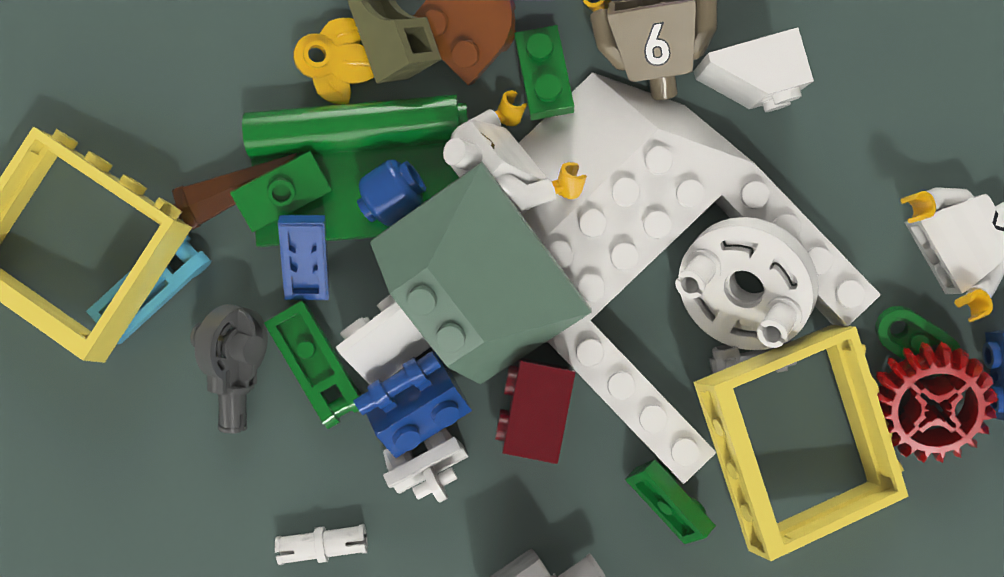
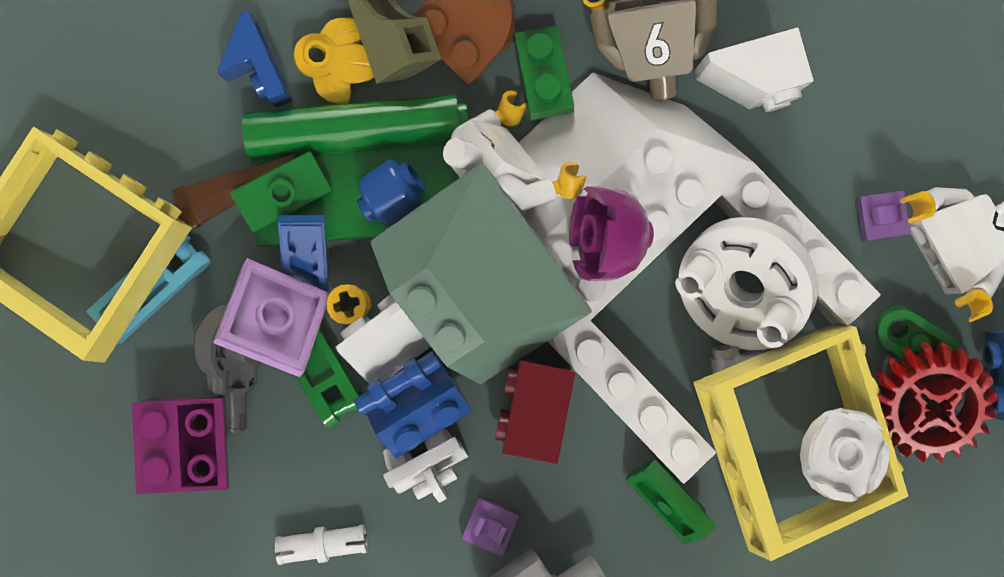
none -> magenta slope [131,397,229,495]
none -> lavender tile [213,258,330,377]
none -> blue slope [218,11,292,107]
none -> yellow bush [326,284,372,325]
none -> medium lavender tile [462,496,519,557]
none -> magenta cylinder [569,186,654,281]
none -> white tile [800,408,890,502]
none -> medium lavender tile [855,190,911,241]

